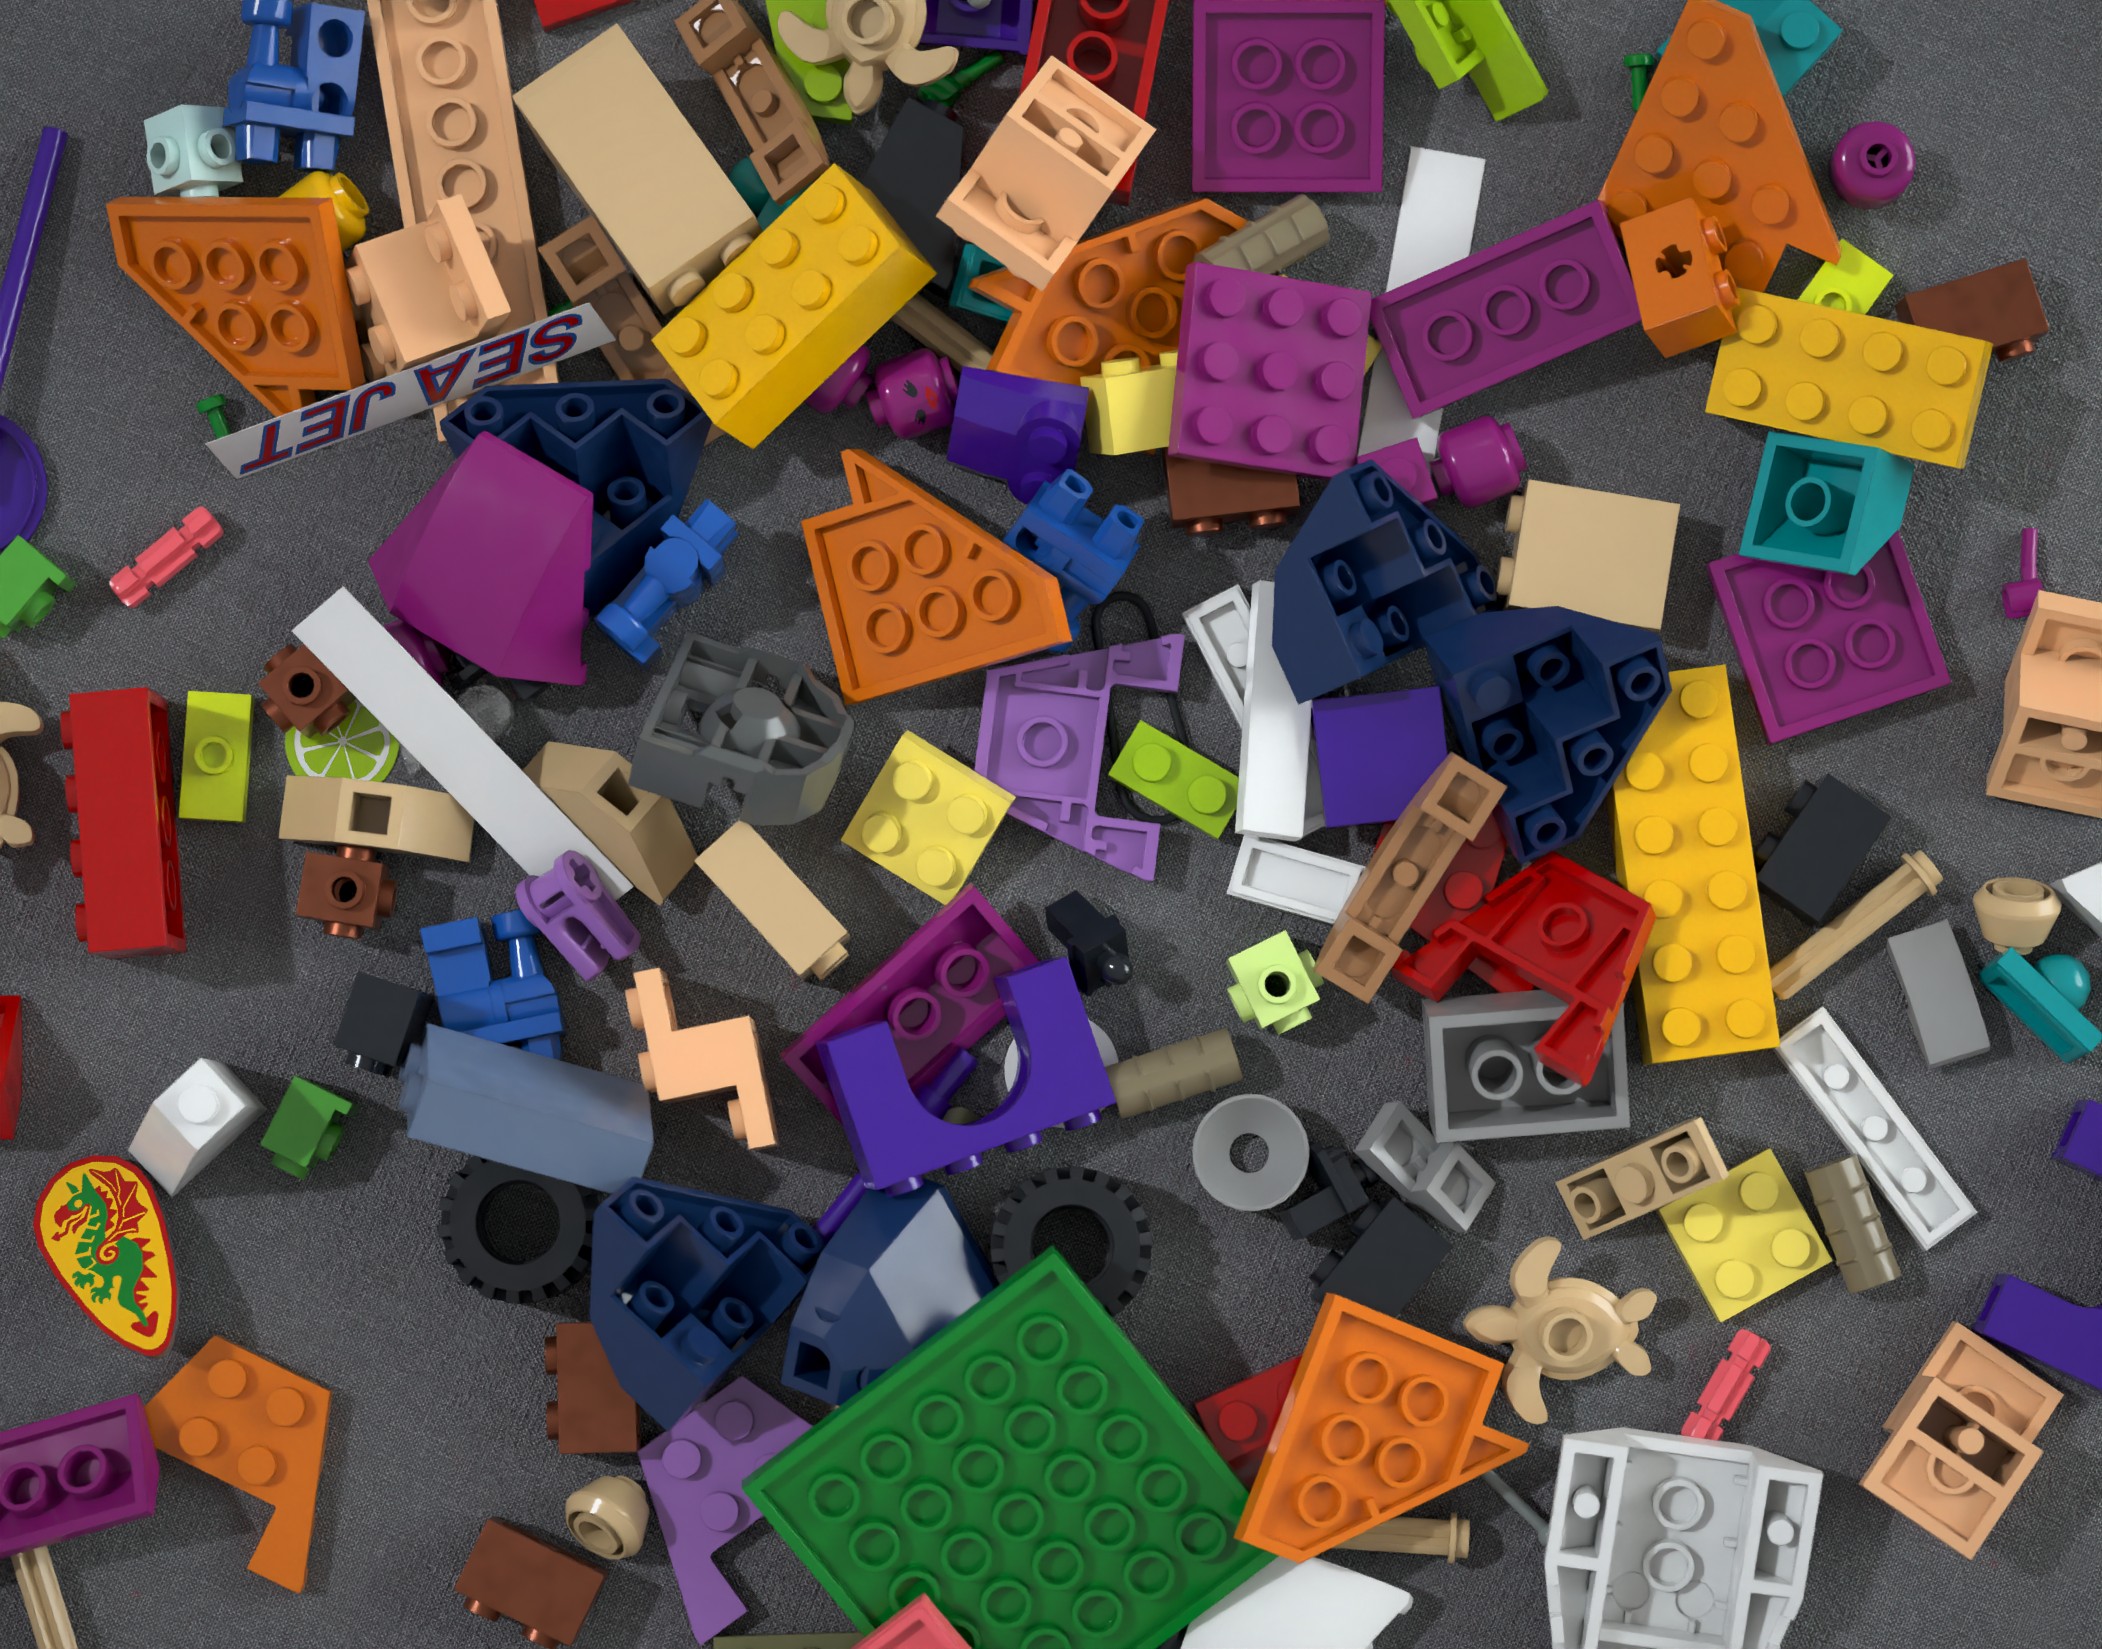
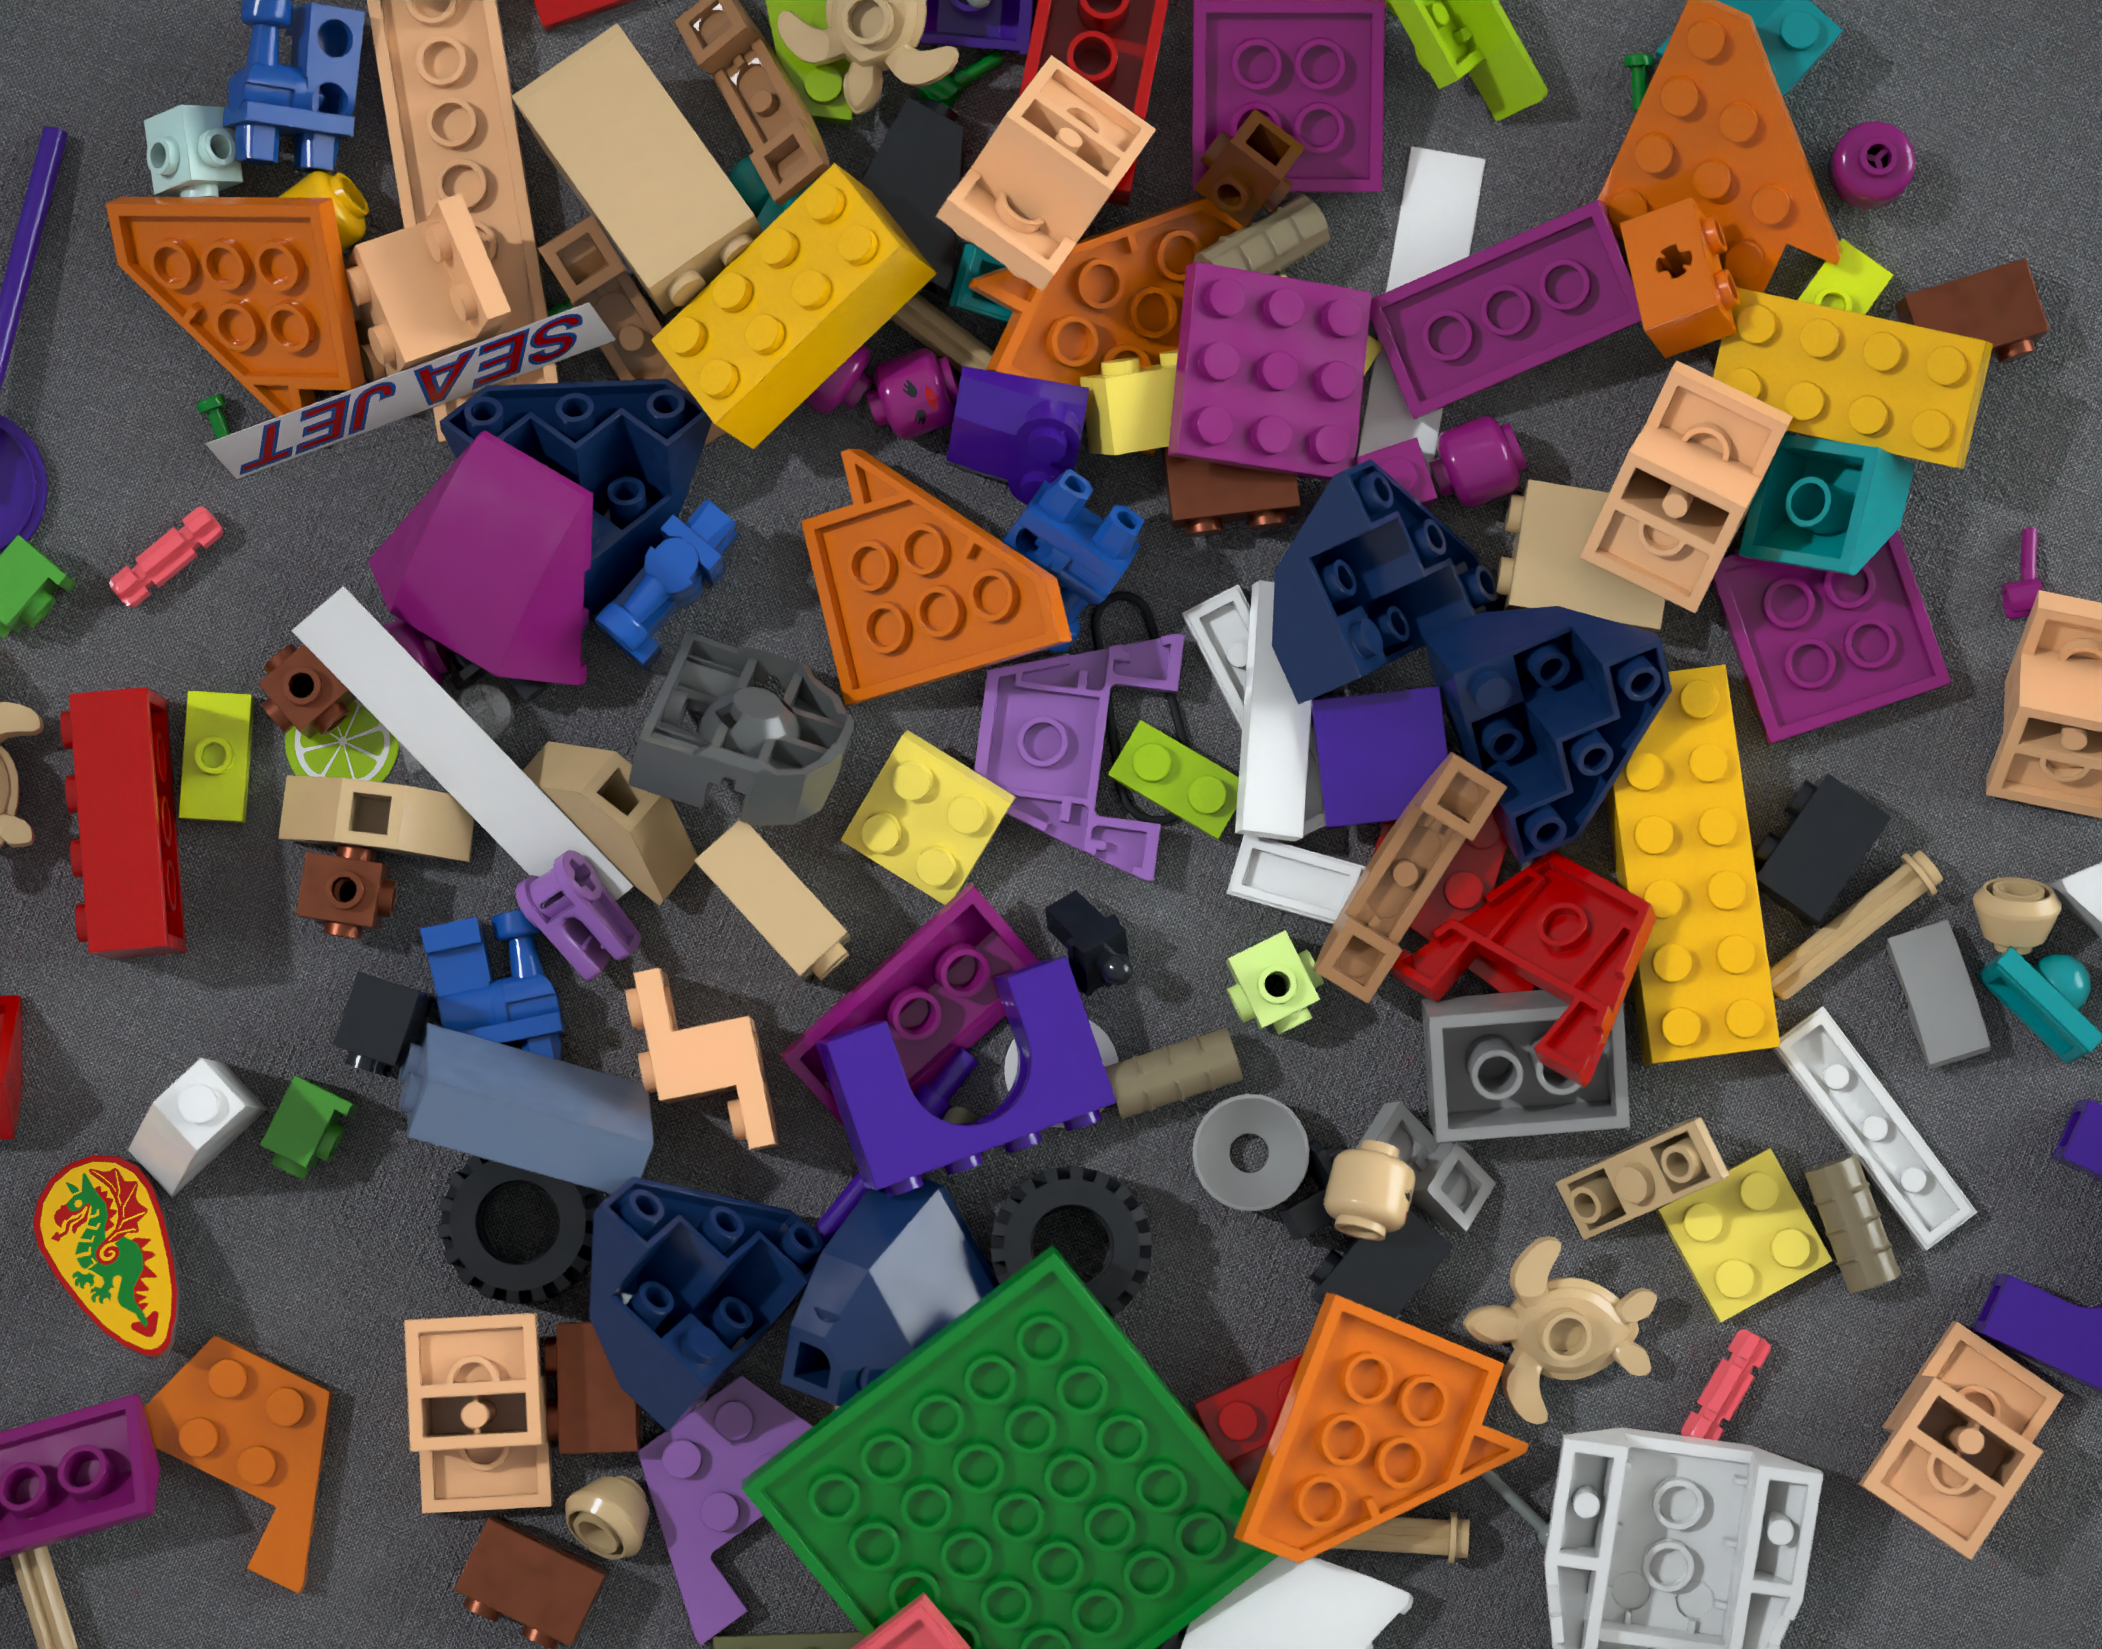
none -> light nougat bracket [404,1313,554,1514]
none -> reddish brown brick [1194,109,1306,228]
none -> tan head [1324,1140,1416,1241]
none -> light nougat bracket [1580,361,1793,613]

